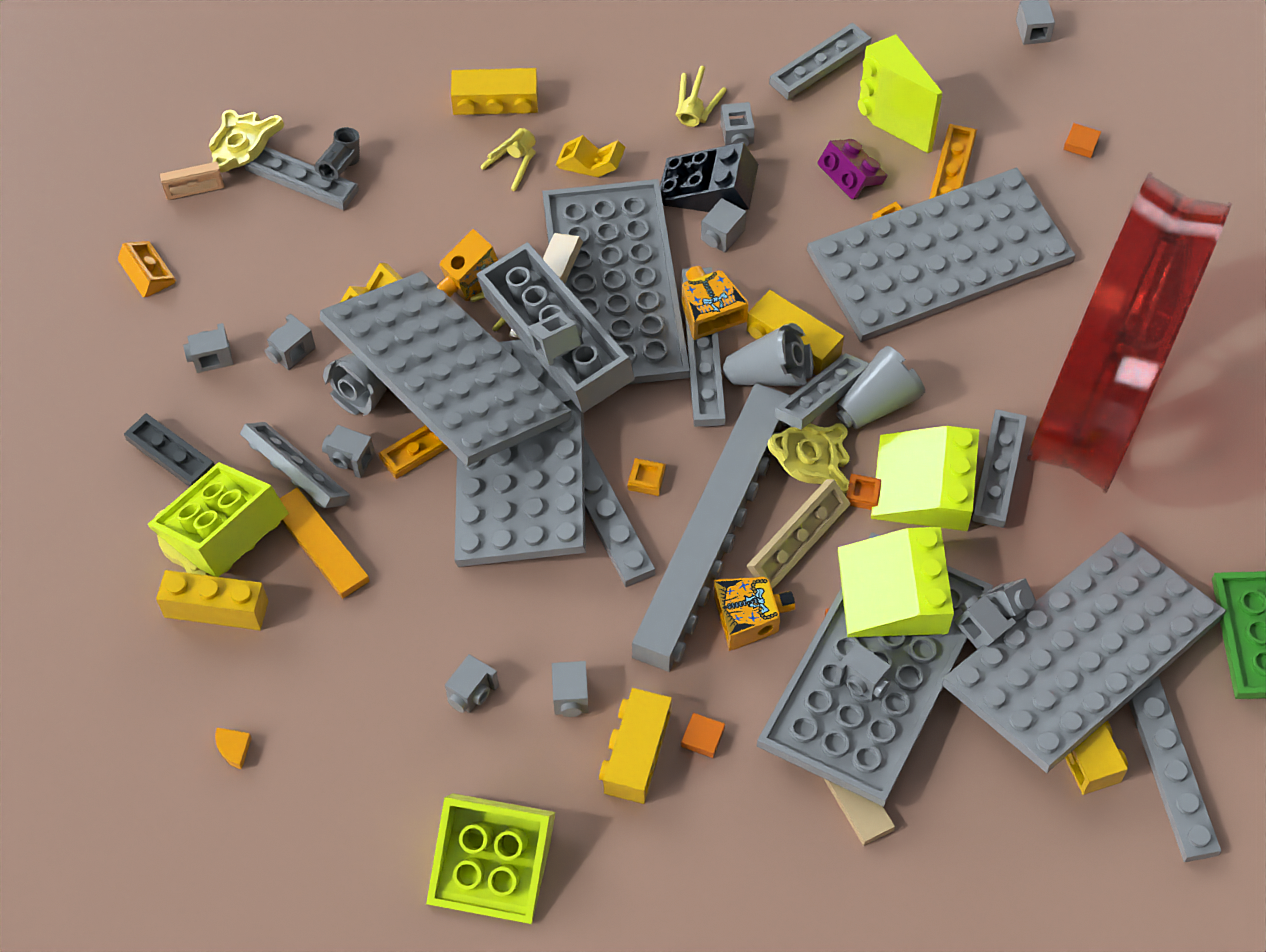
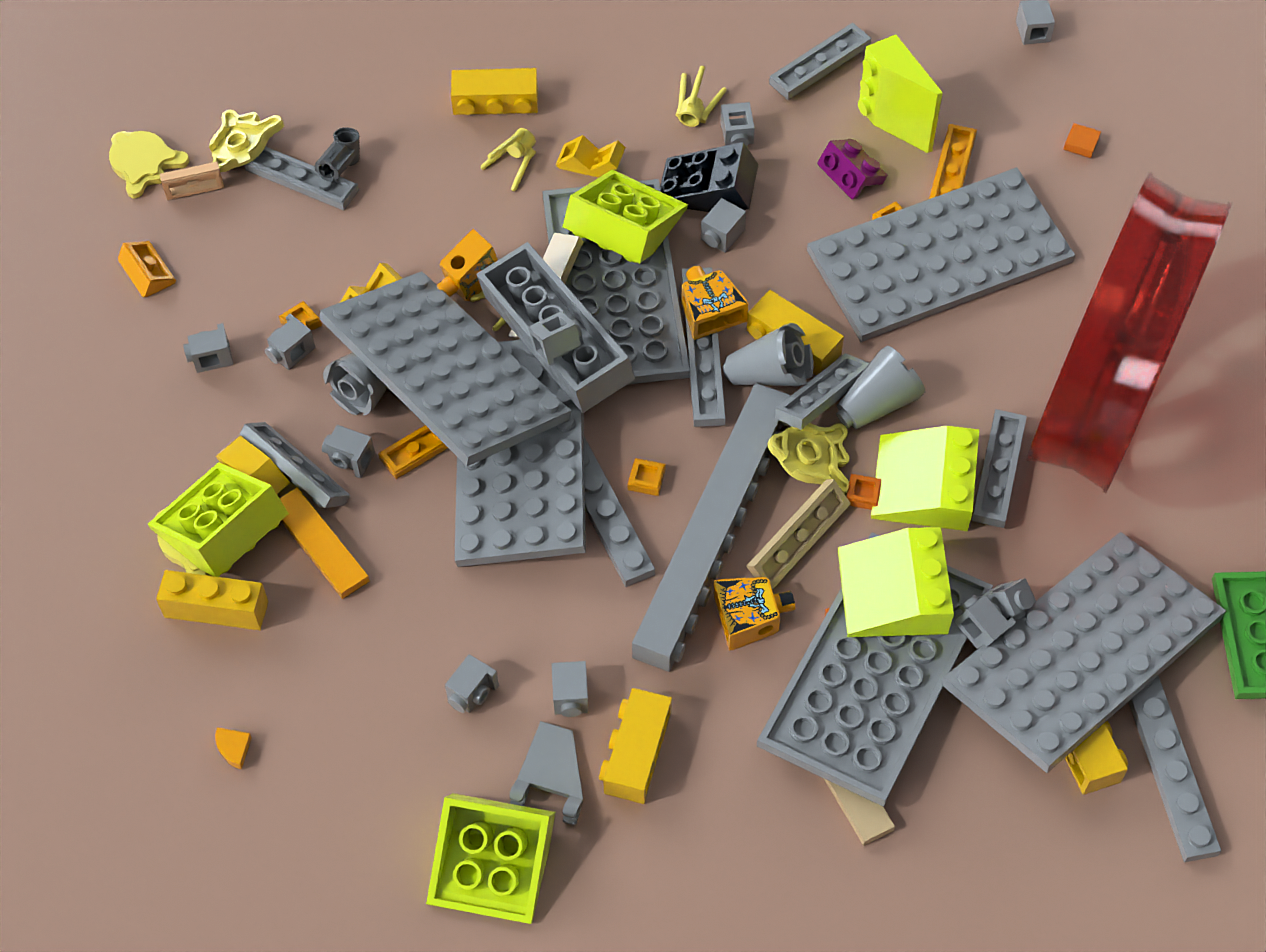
dark grey plate [124,413,215,487] -> none
orange tile [681,713,725,758] -> none
light grey brick [834,642,891,701] -> none
none -> light yellow tile [109,131,189,198]
none -> yellow slope [215,436,290,494]
none -> light orange tile [278,301,322,330]
none -> light grey flag [510,721,583,825]
none -> neon yellow slope [562,169,688,264]

